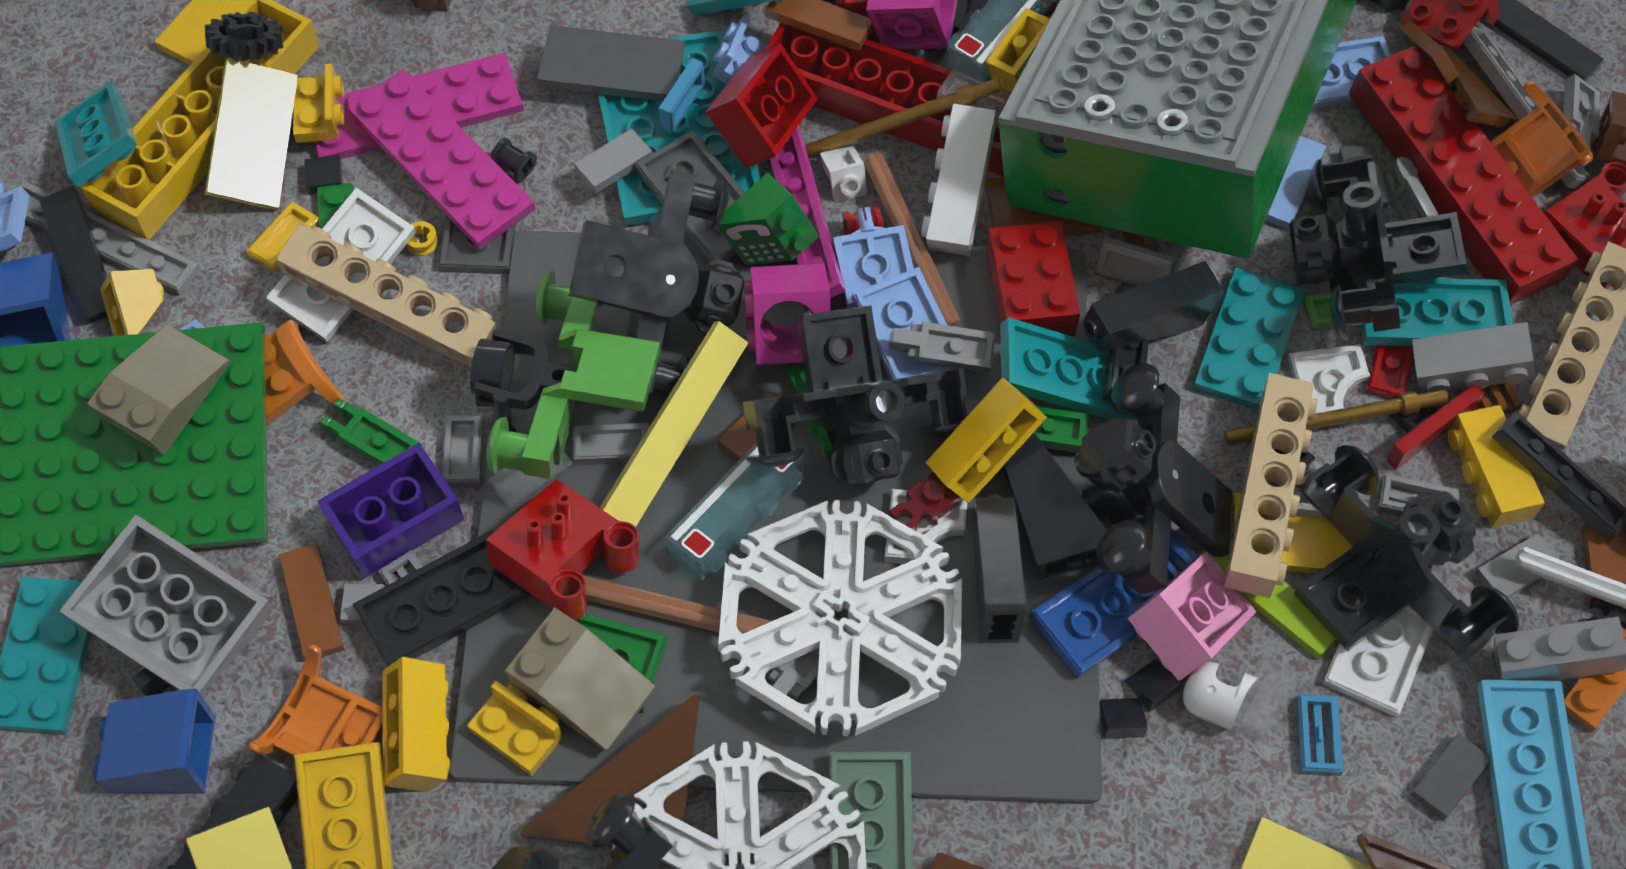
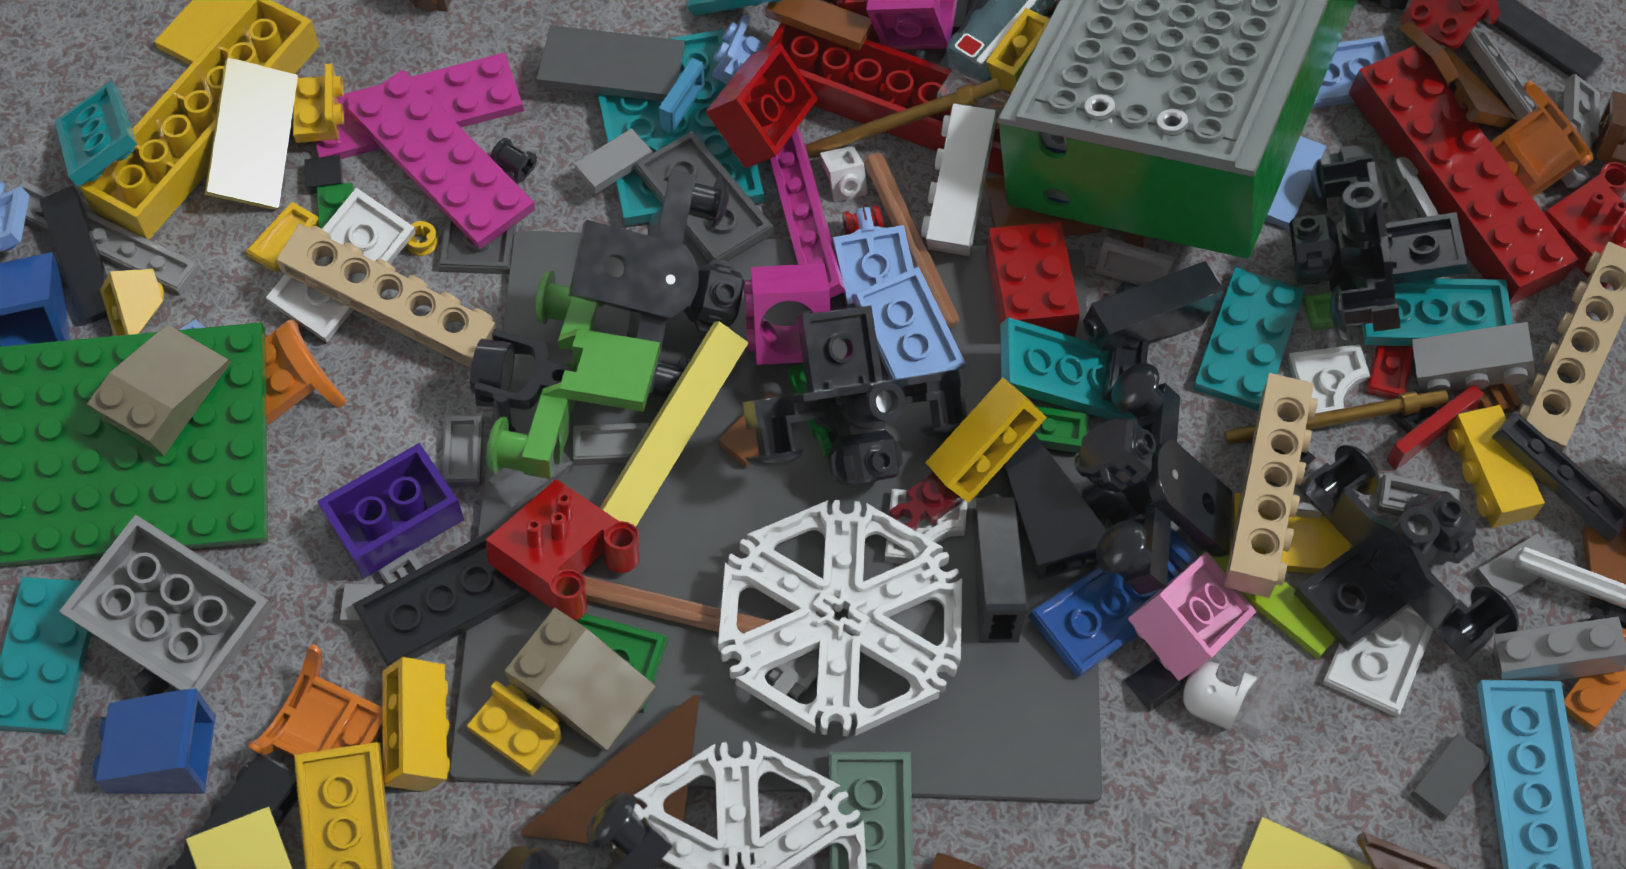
black gear [205,12,283,61] -> none
dark orange tile [279,543,345,659] -> none
green hinge [318,398,422,465] -> none
clear light blue brick [665,442,803,580] -> none
green slope [717,173,819,266] -> none
light grey hinge [888,321,995,372] -> none
black slope [1100,698,1148,739] -> none
dark azure tile [1296,694,1343,776] -> none

